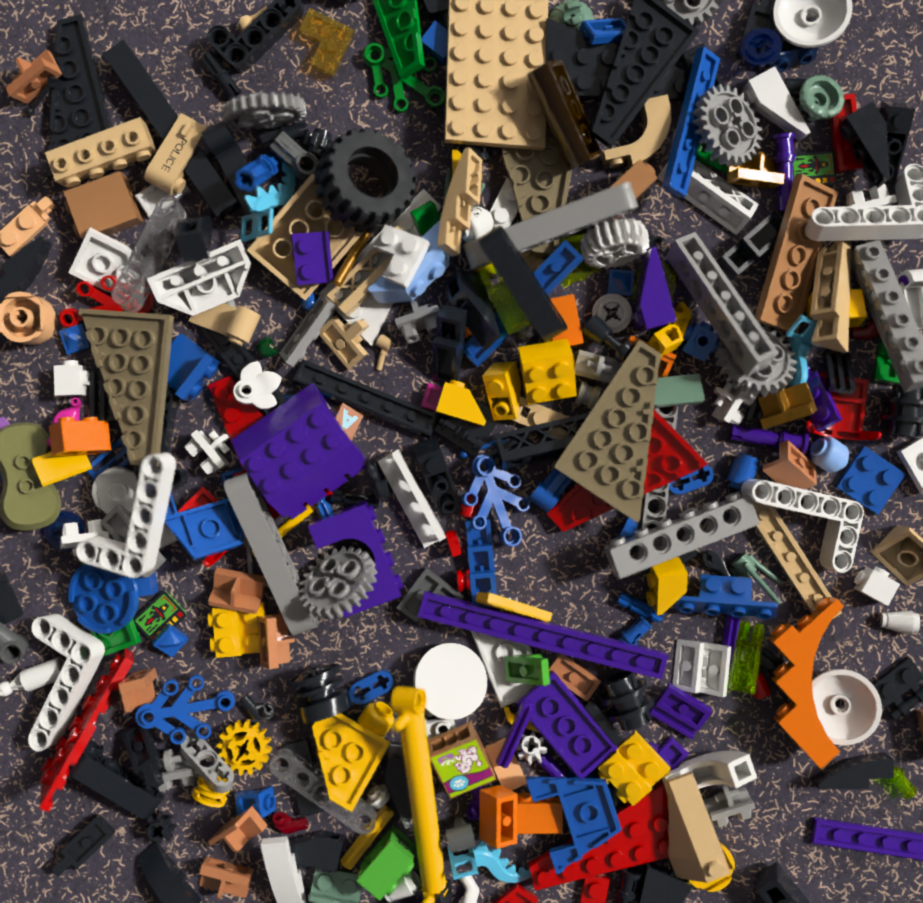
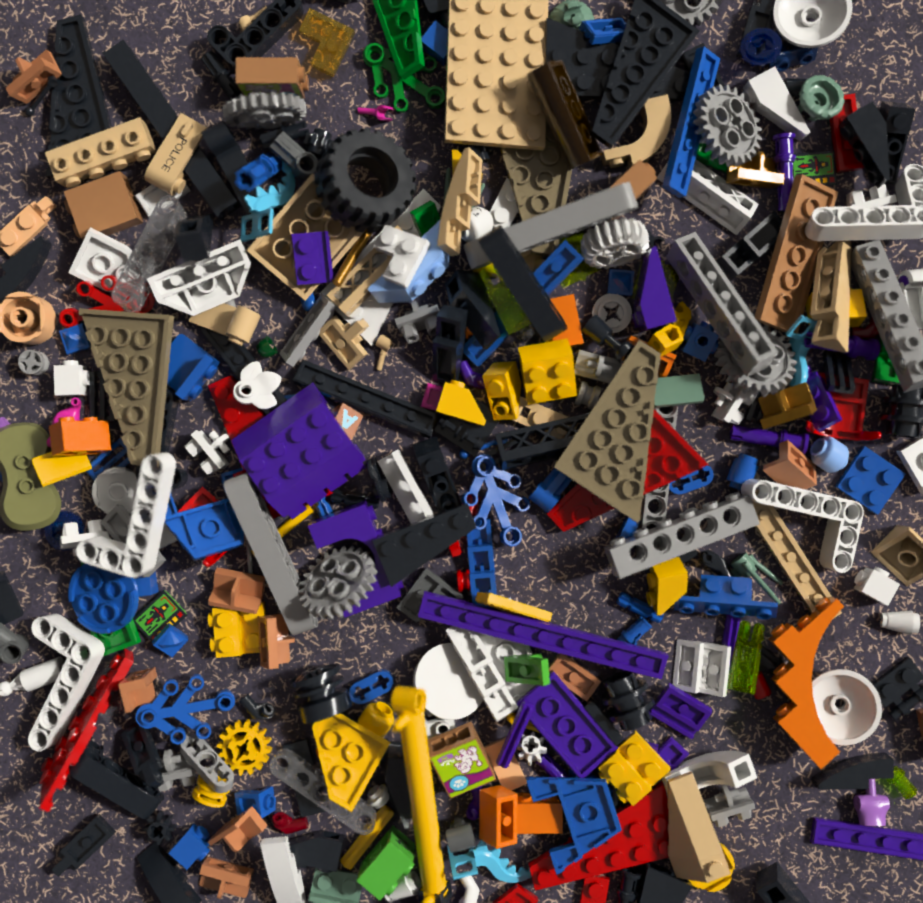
none -> light grey wheel [18,350,49,375]
none -> blue brick [168,824,210,870]
none -> medium nougat brick [236,57,309,99]
none -> dark pink hand [358,105,394,122]
none -> black wing [373,503,477,587]
none -> white slope [445,626,518,723]
none -> dark purple arm [460,360,485,389]
none -> dark purple pin [804,332,880,361]
none -> medium lavender piece [853,779,890,826]

